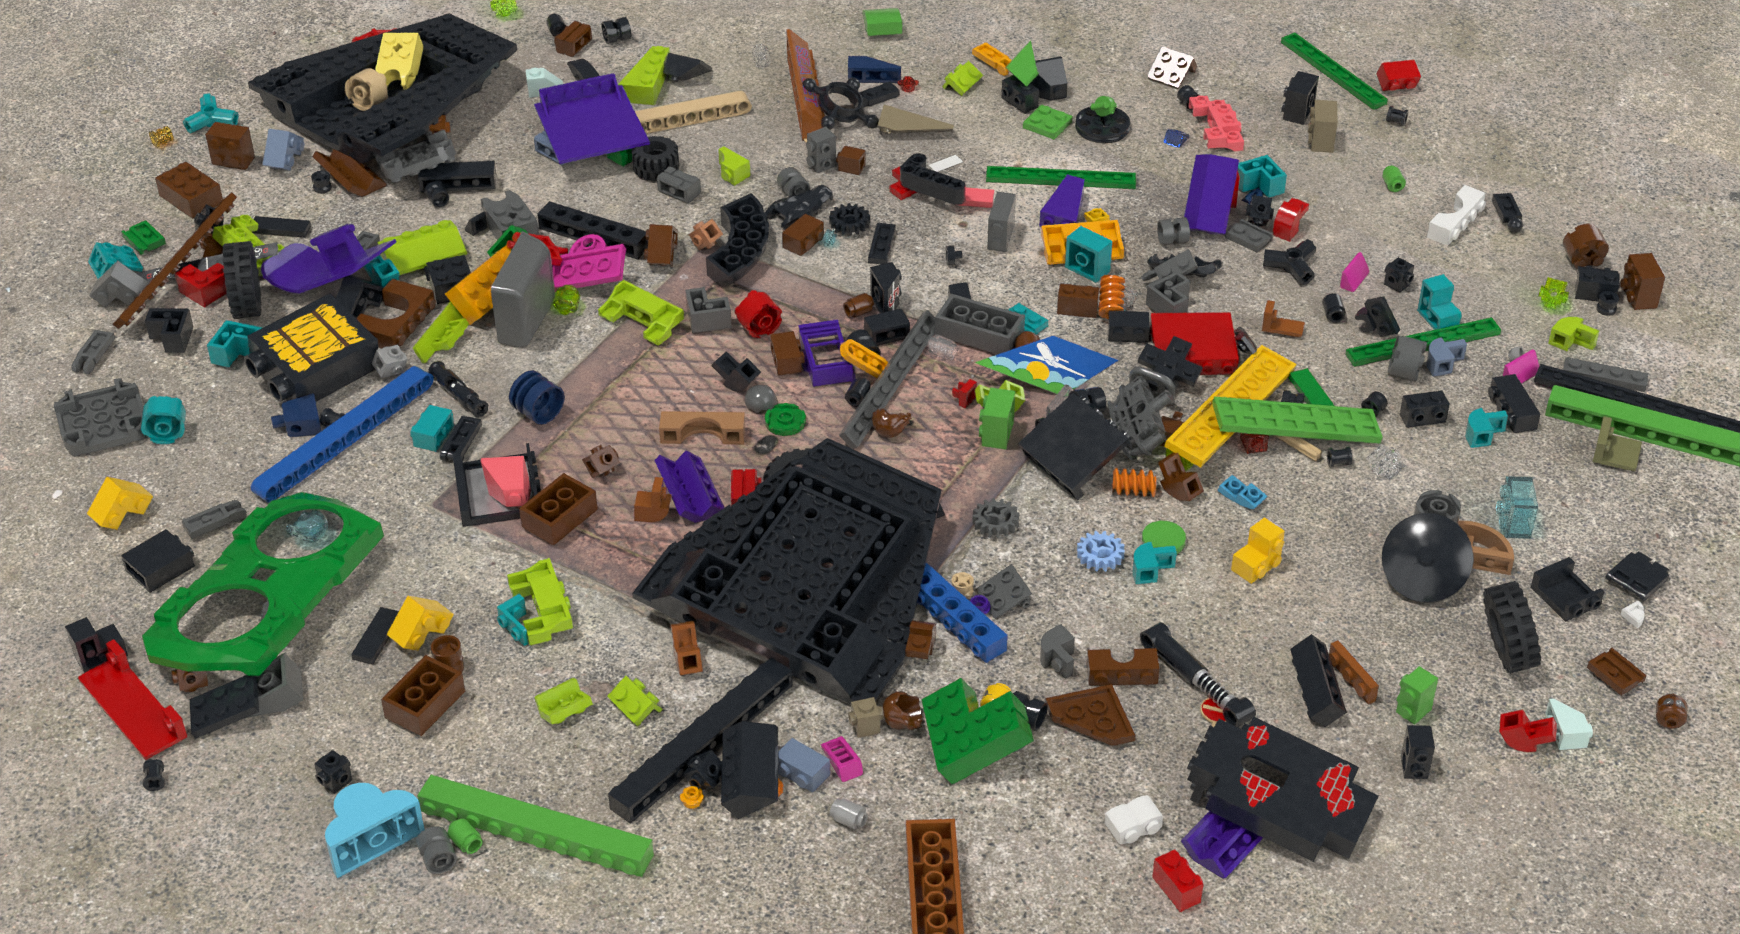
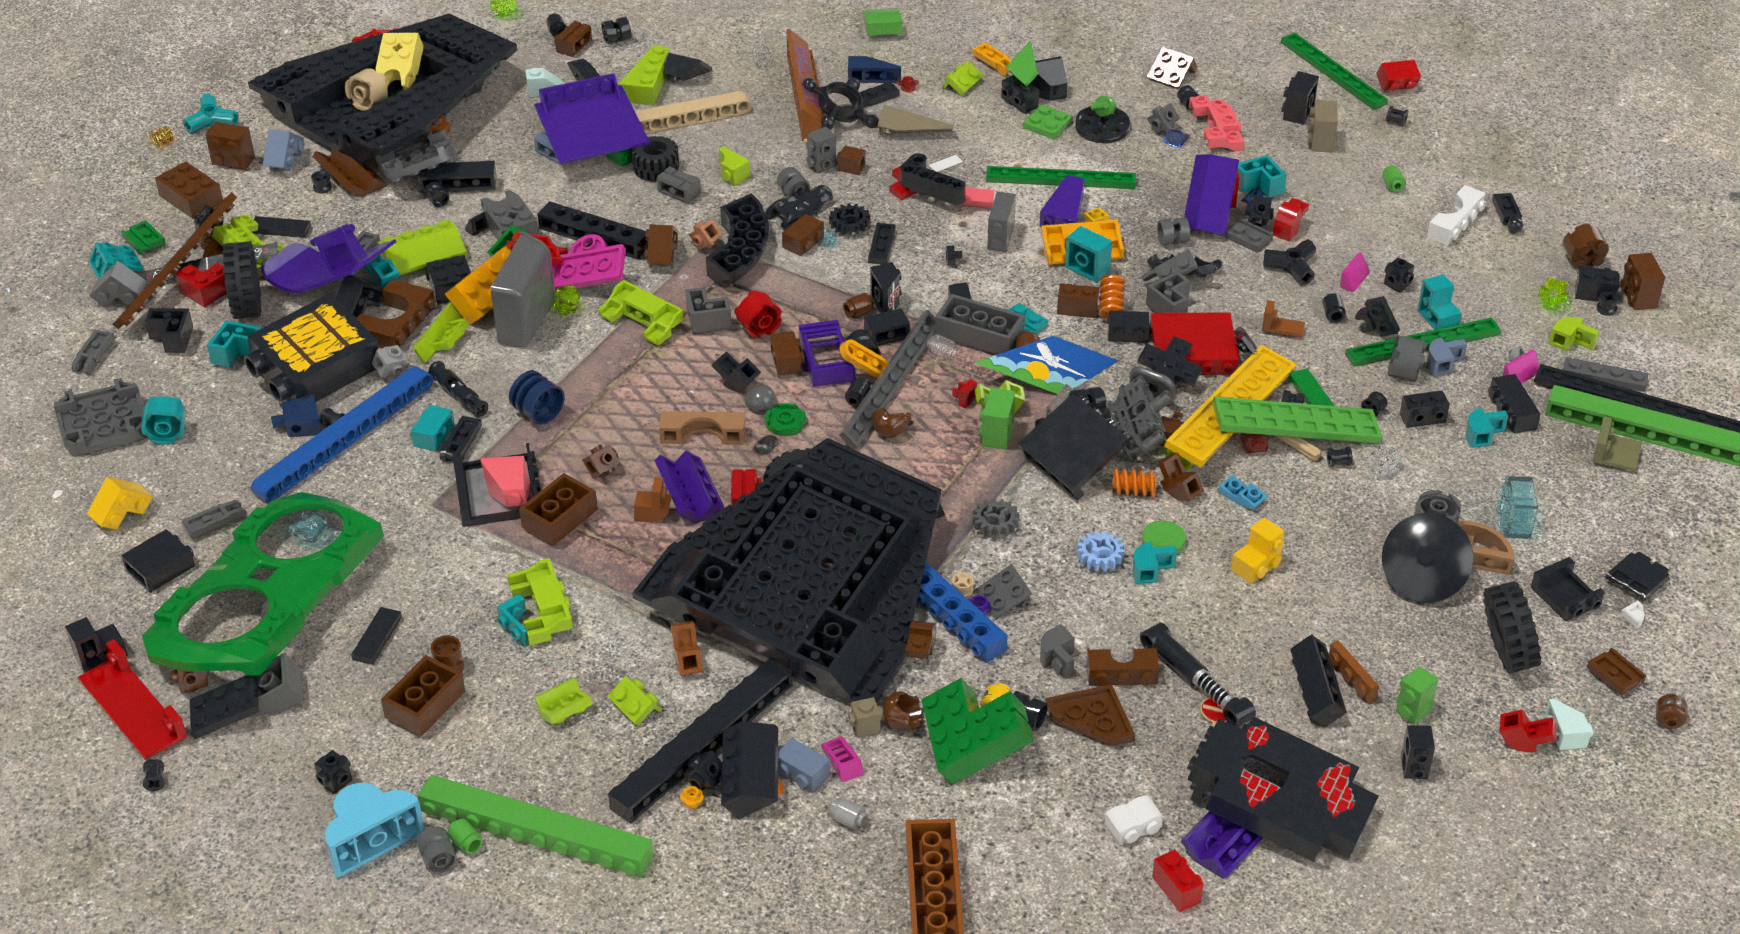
yellow brick [387,595,454,651] -> none
none -> dark grey brick [1147,103,1180,134]

